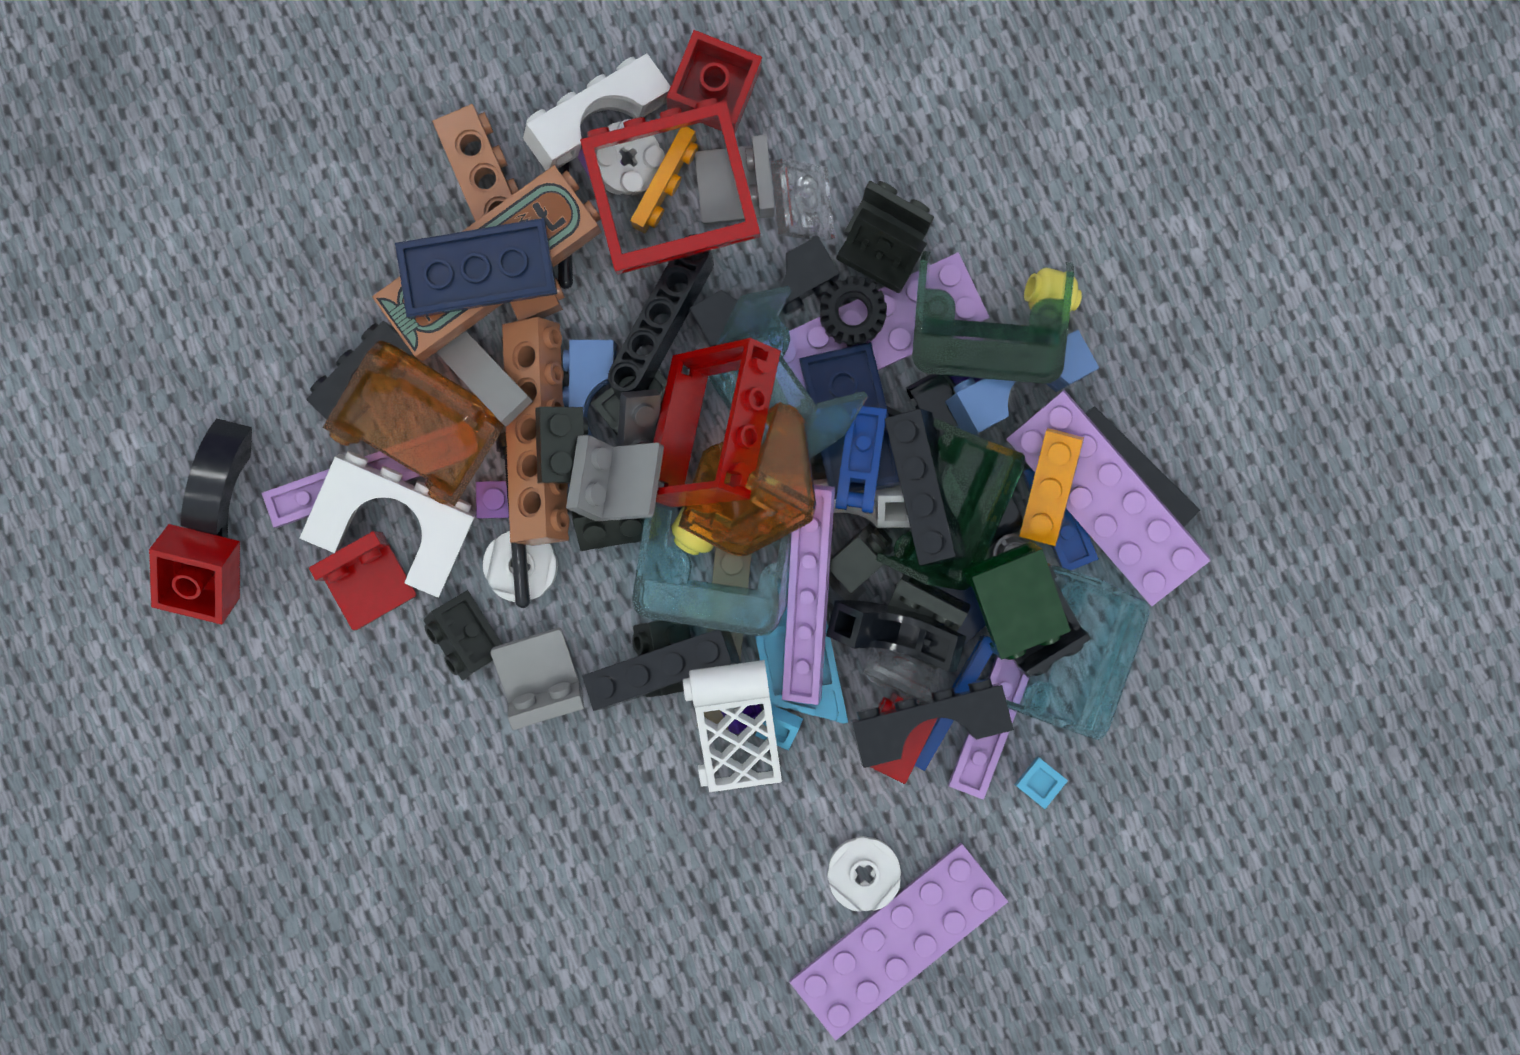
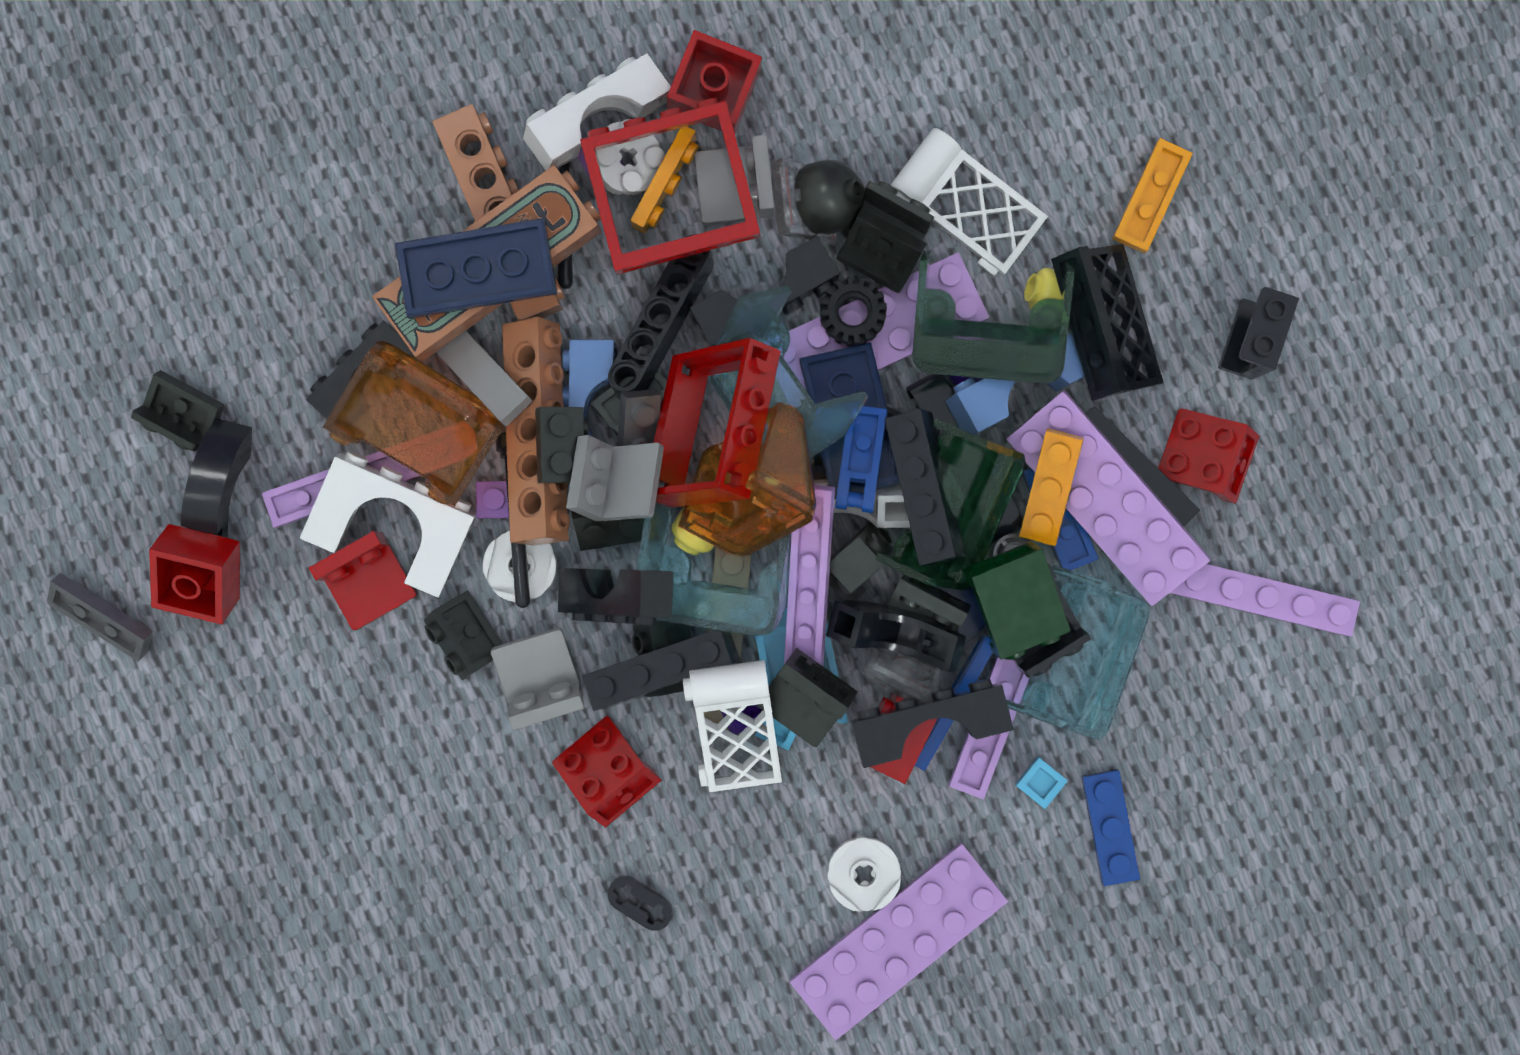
none -> flat silver plate [47,573,153,662]
none -> pearl dark grey bracket [131,370,225,451]
none -> red bracket [552,716,662,828]
none -> black arch [558,568,674,625]
none -> black beam [608,876,672,931]
none -> pearl dark grey bracket [757,647,858,747]
none -> pearl dark grey cylinder [794,160,865,236]
none -> white piece [891,128,1048,277]
none -> black fence [1051,244,1164,401]
none -> blue plate [1081,769,1140,886]
none -> light orange plate [1112,138,1193,254]
none -> red bracket [1158,408,1260,504]
none -> lavender plate [1170,564,1360,637]
none -> black panel [1218,287,1299,380]

